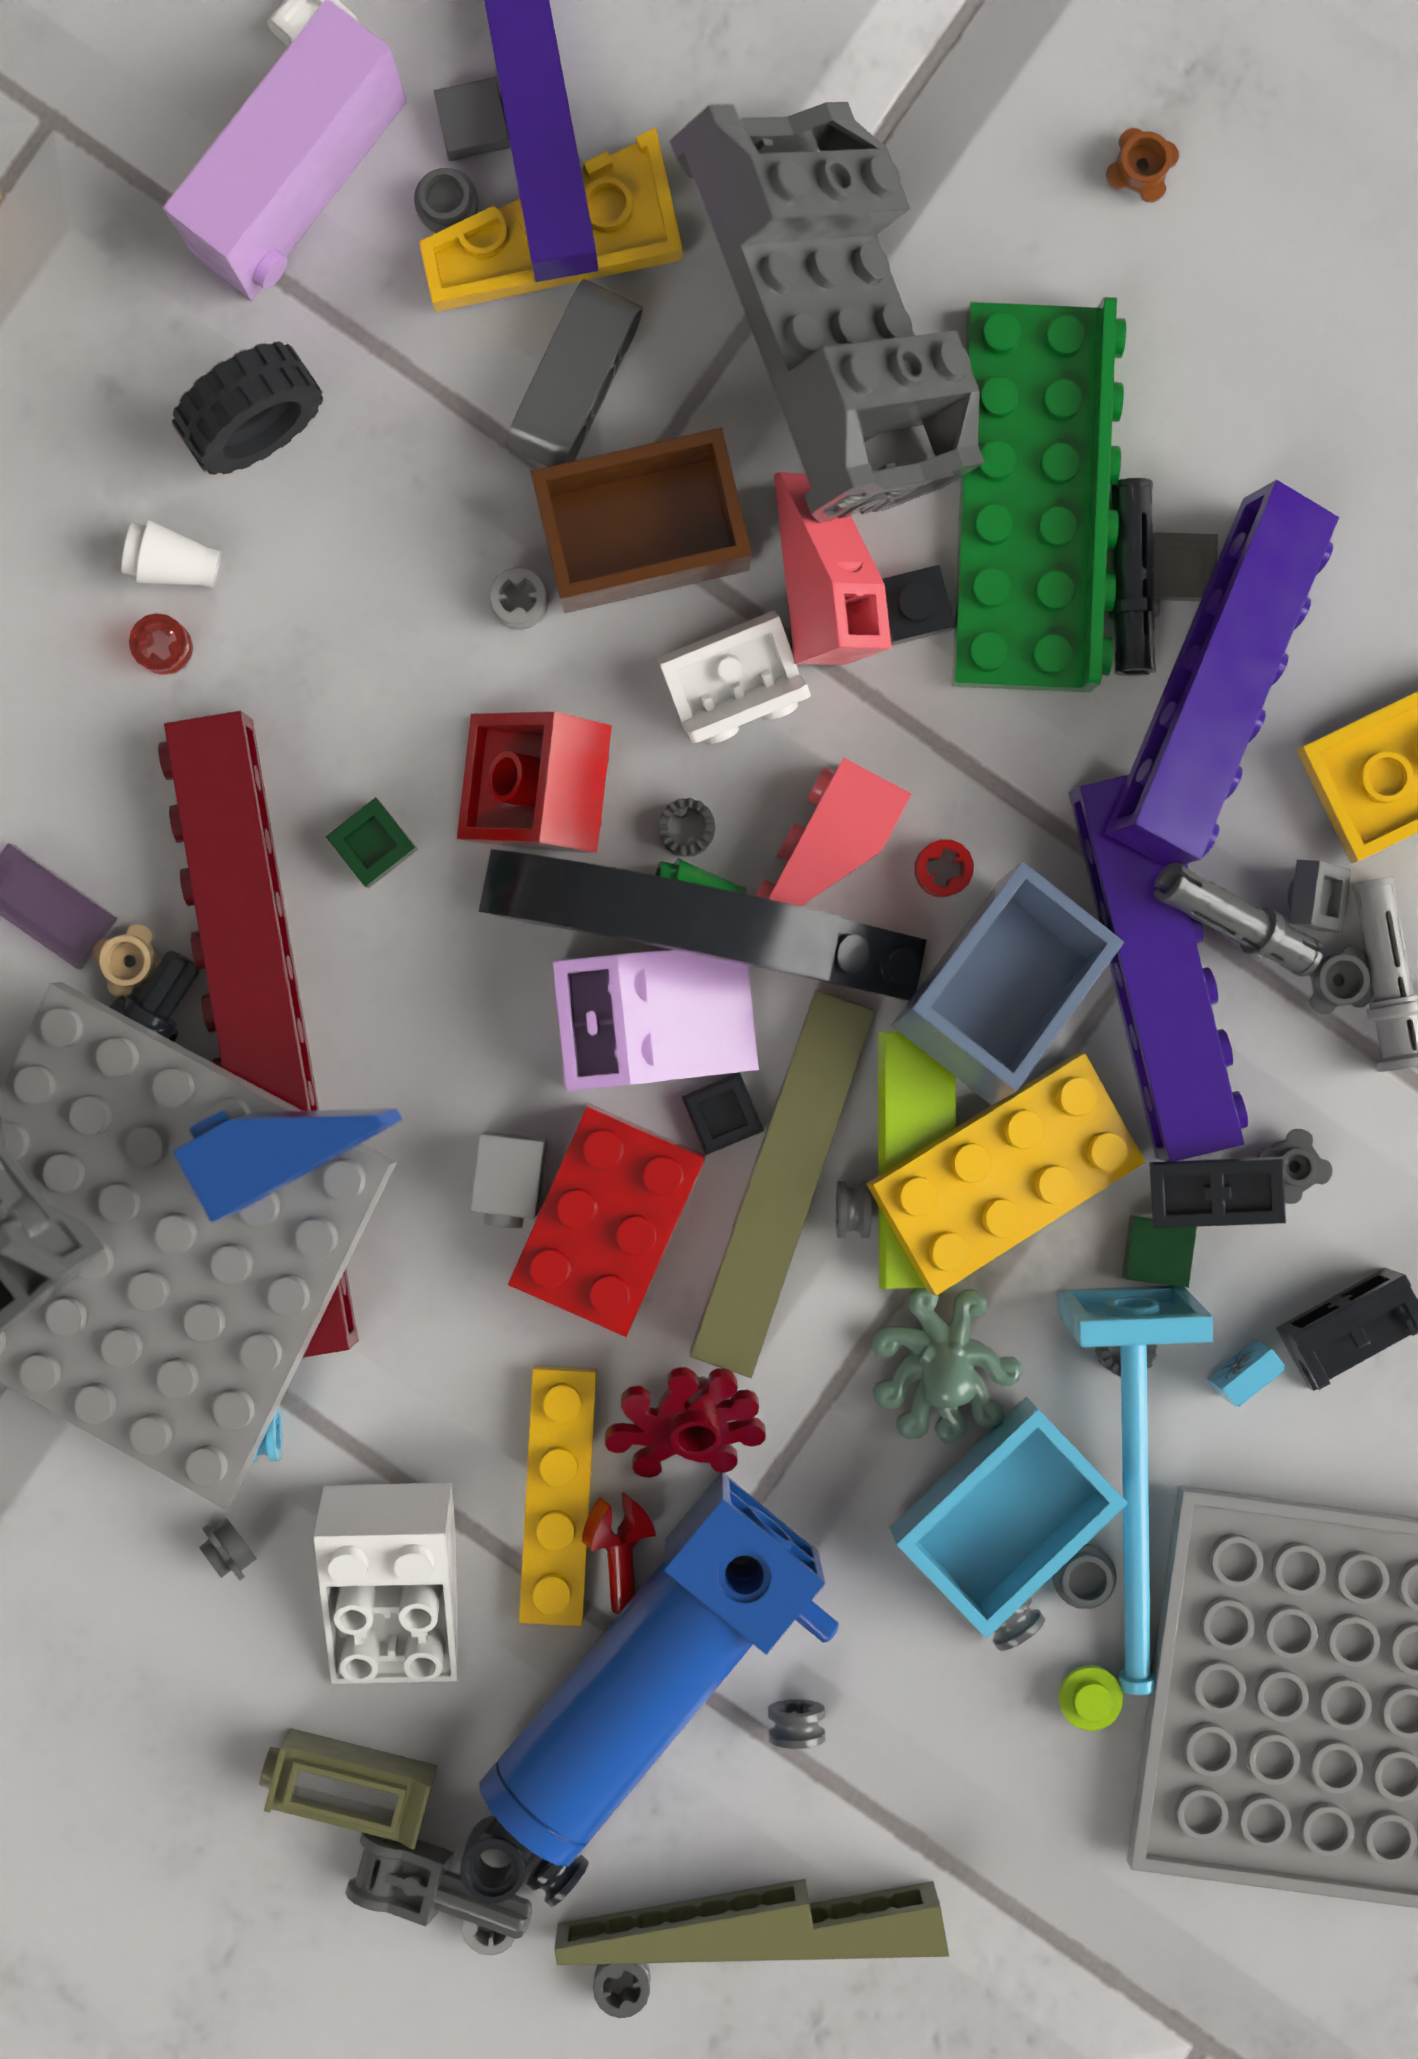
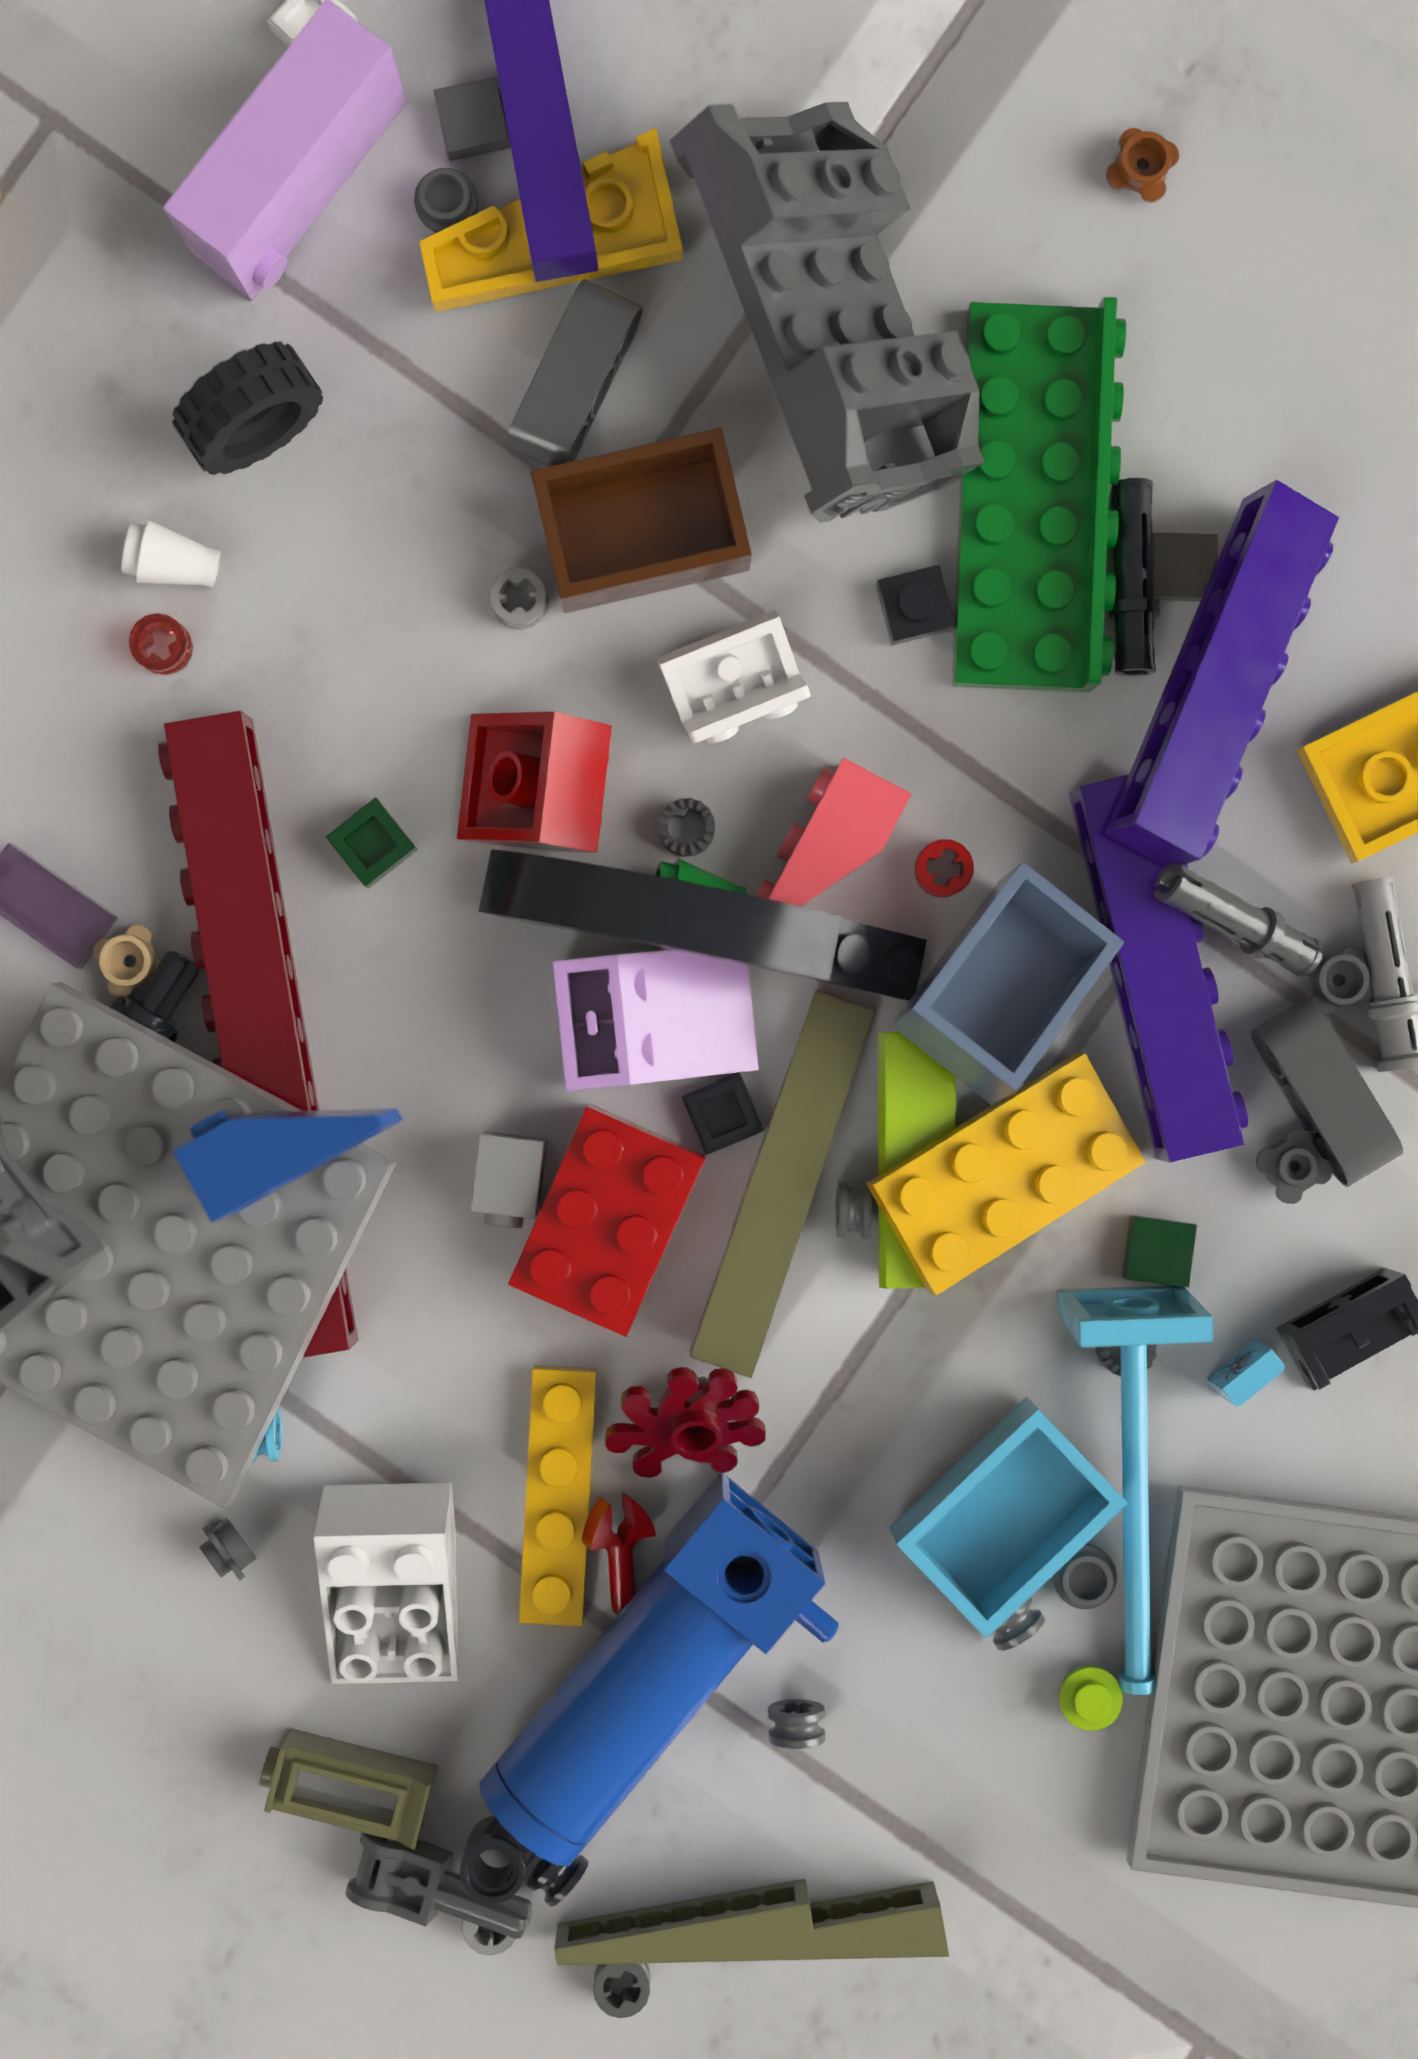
coral slope [774,472,892,665] -> none
sand green animal [871,1288,1022,1443] -> none
black hinge [1149,1157,1286,1228] -> none
dark grey plate [1287,860,1351,933] -> none
none -> dark grey beam [1250,997,1403,1187]

